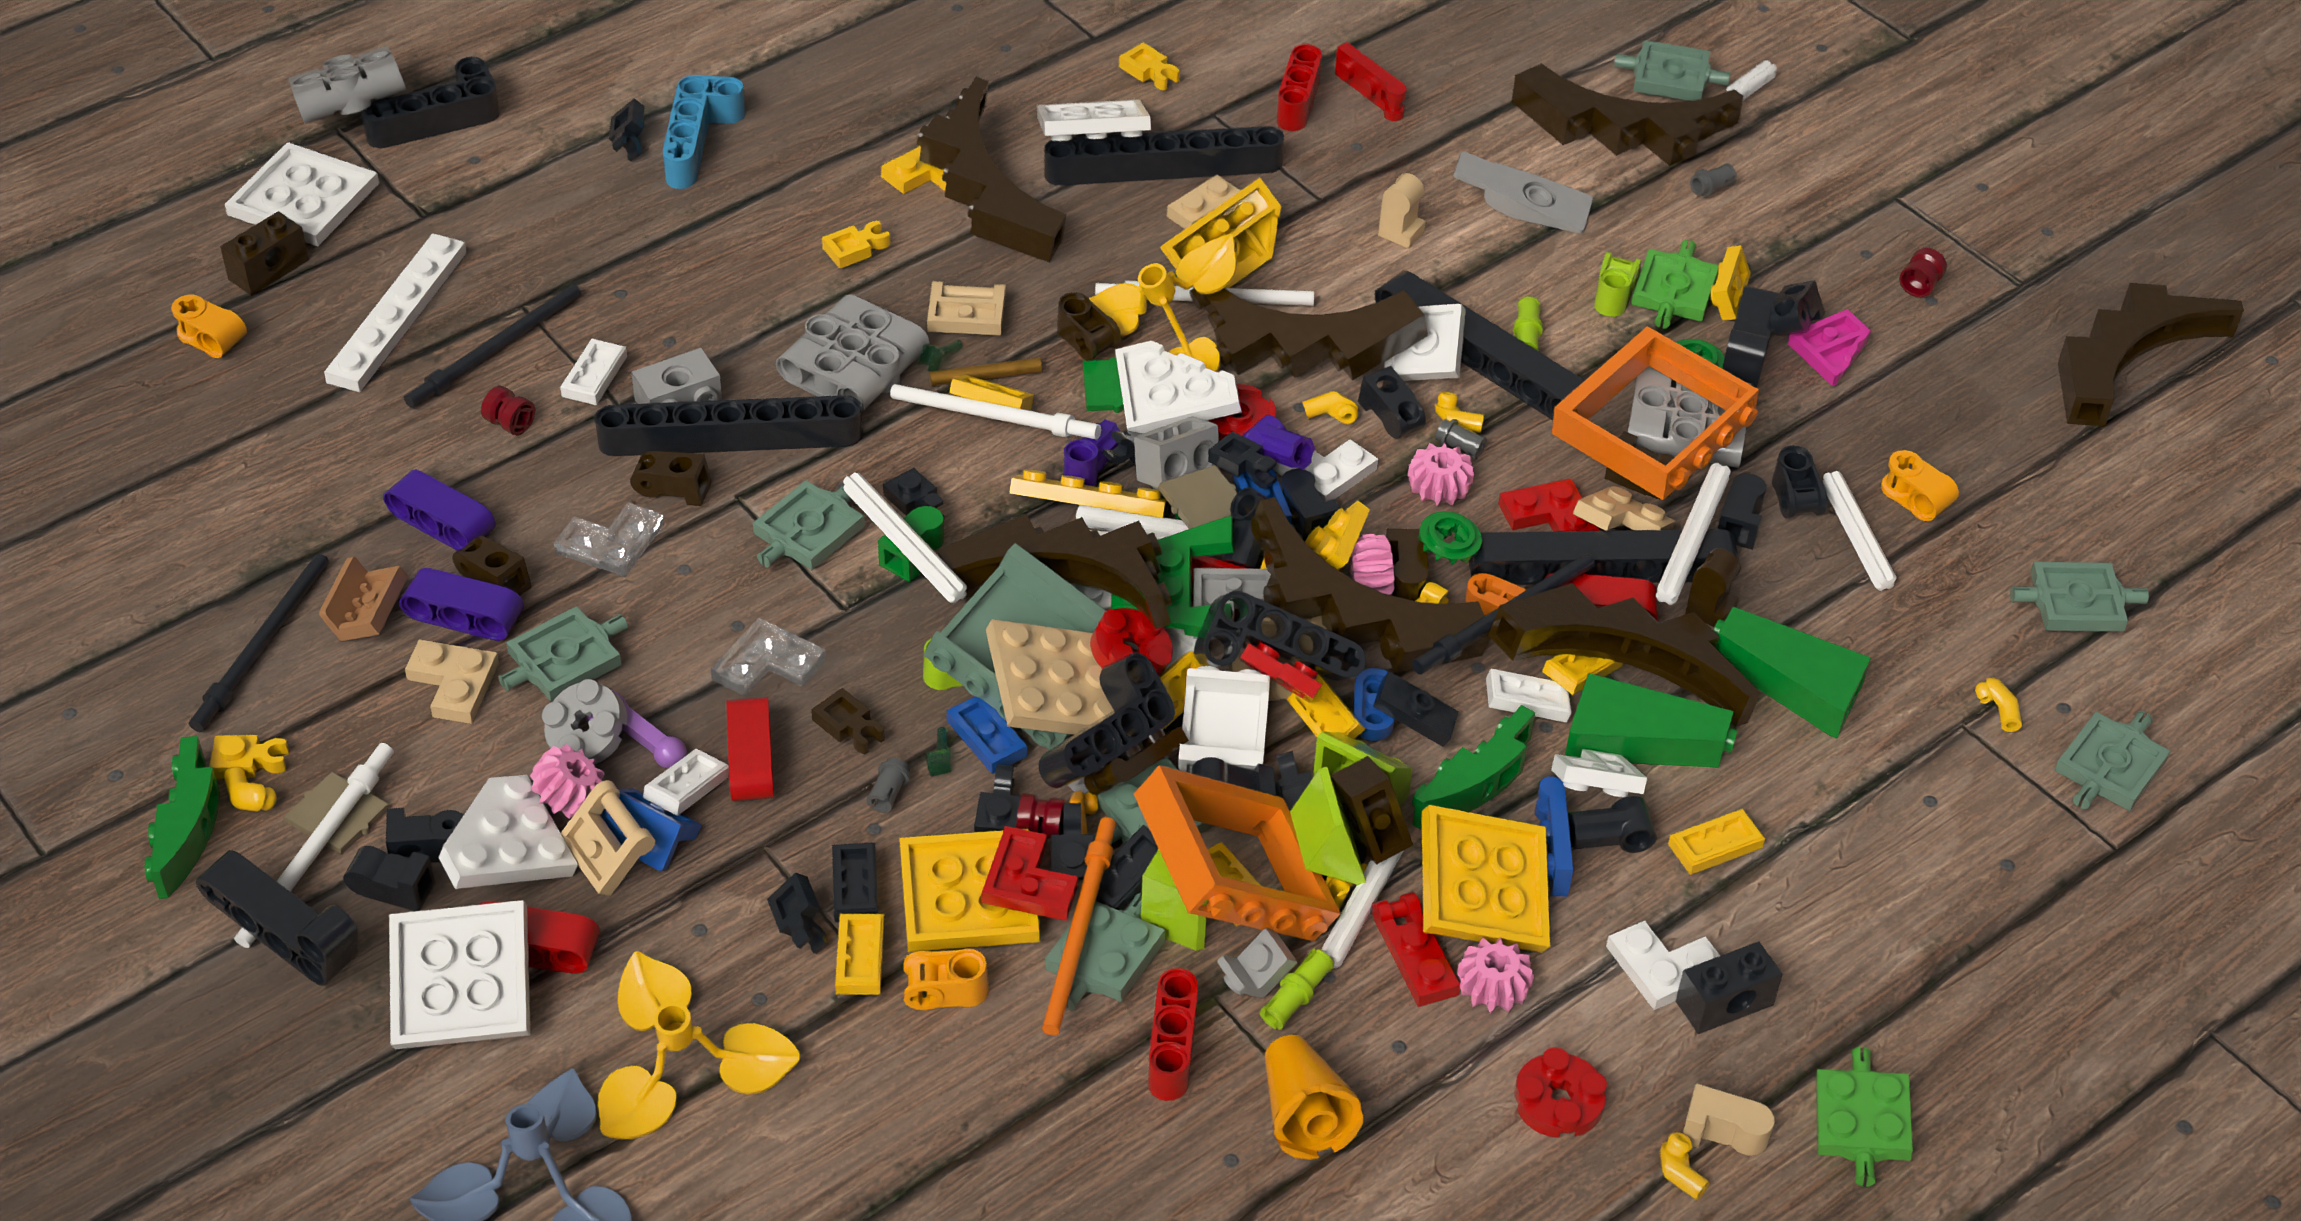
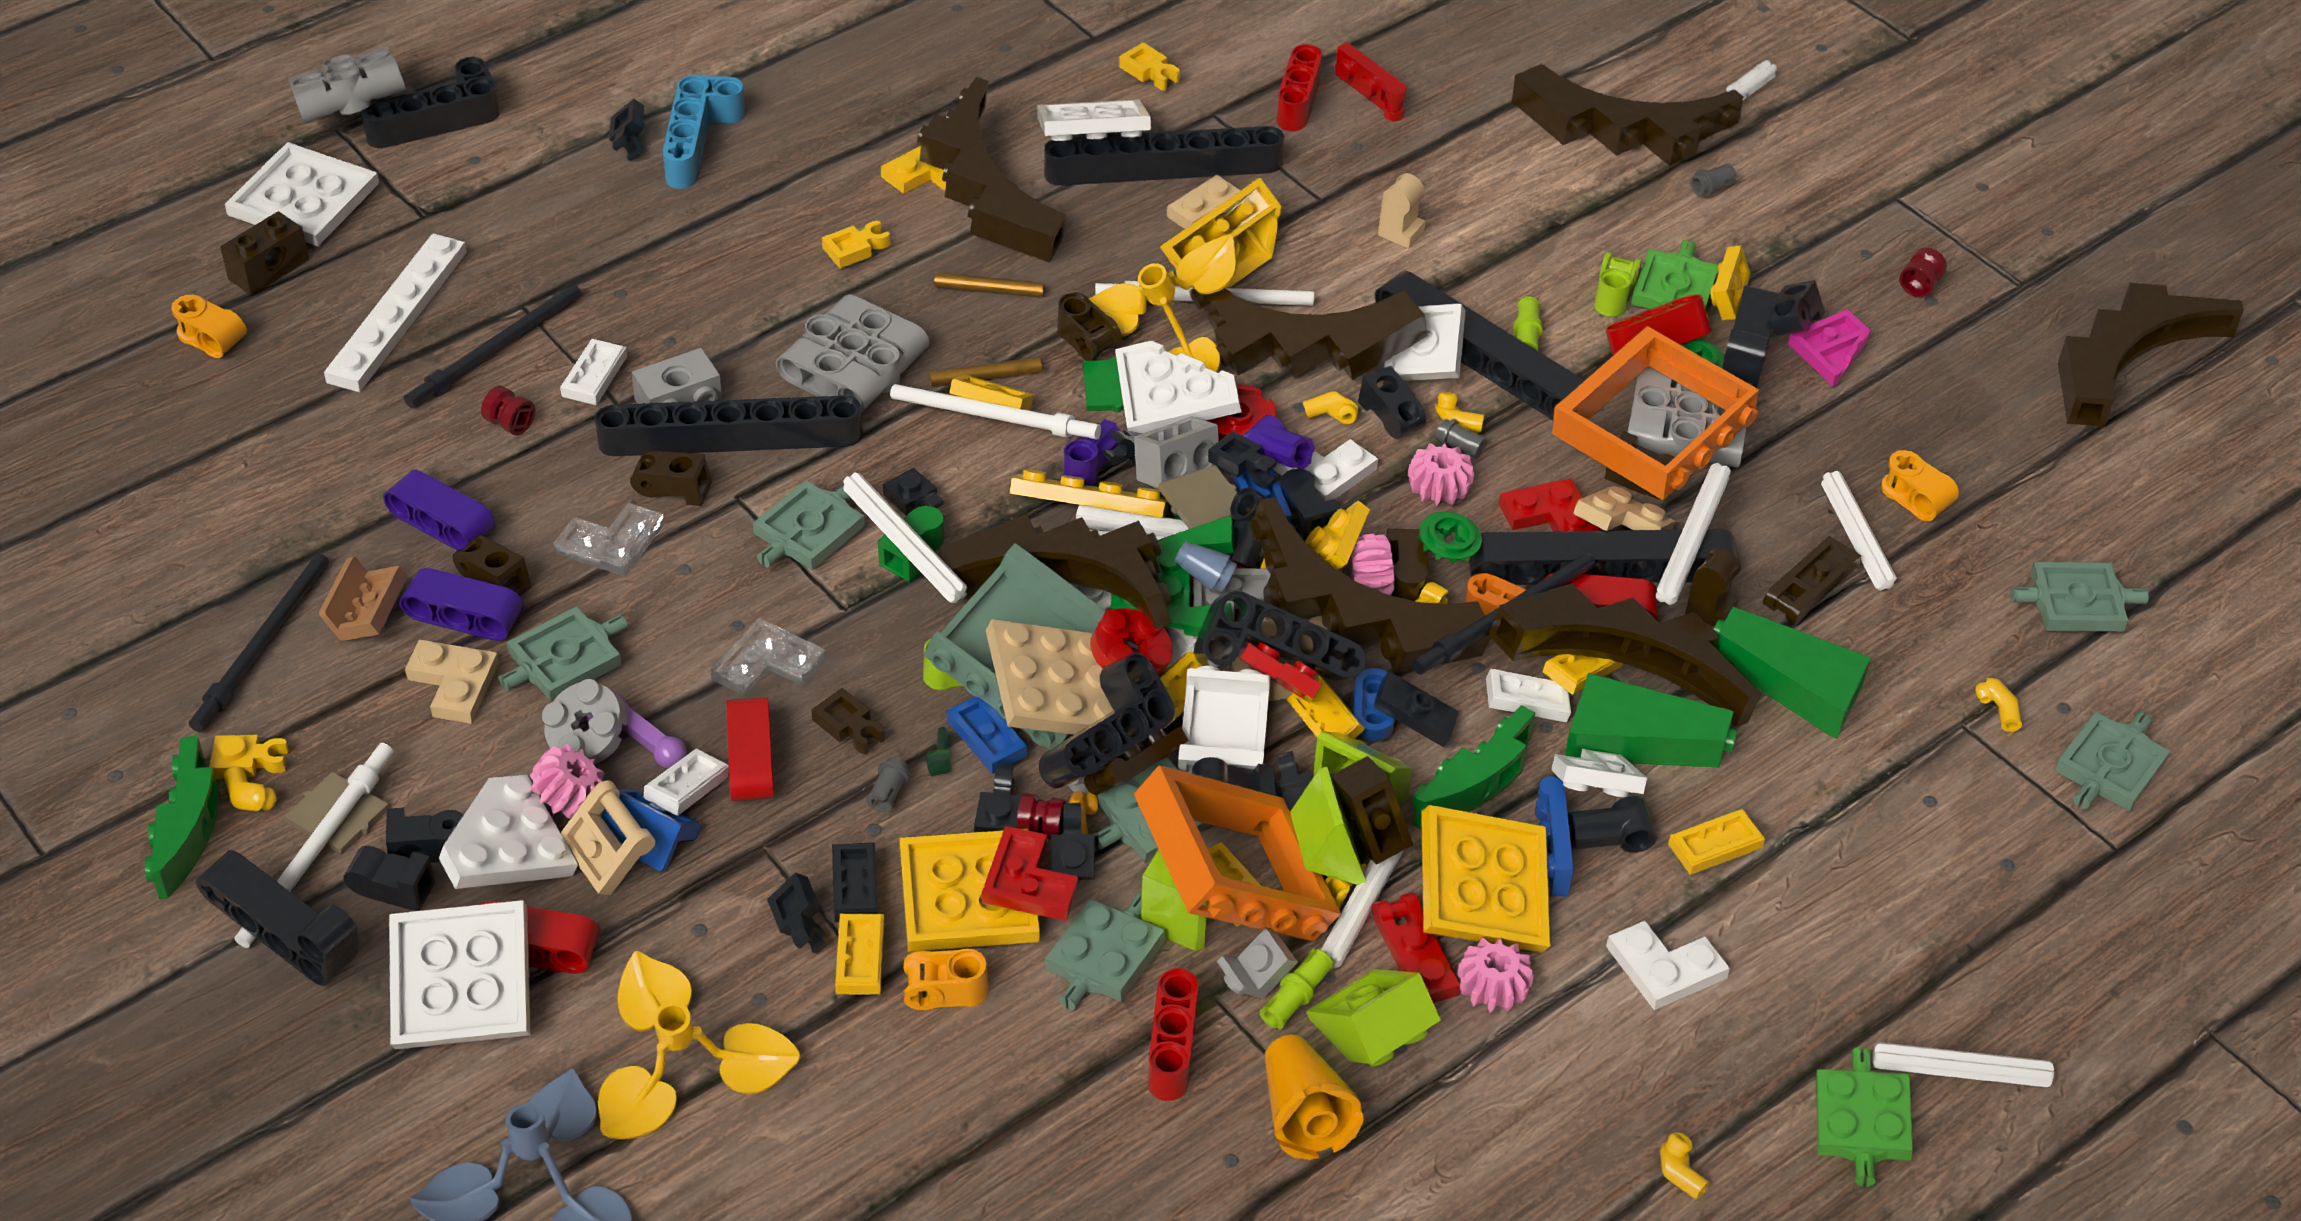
clear green hand [917,340,962,372] -> none
tan plate [927,281,1006,335] -> none
orange bar [1042,817,1117,1036] -> none
black plate [1096,825,1159,911] -> none
light grey piece [1453,152,1593,233] -> none
red plate [1514,1047,1607,1138] -> none
sand green plate [1614,40,1731,101] -> none
black brick [1675,941,1783,1034] -> none
tan leg [1683,1084,1774,1156] -> none
black leg [1717,473,1767,550] -> none
black piece [1772,445,1827,518] -> none
none -> pearl gold bar [934,273,1045,297]
none -> sand blue cone [1174,540,1237,592]
none -> lime slope [1306,969,1441,1067]
none -> red beam [1605,294,1711,356]
none -> dark brown plate [1763,536,1862,625]
none -> white axle [1872,1042,2054,1087]

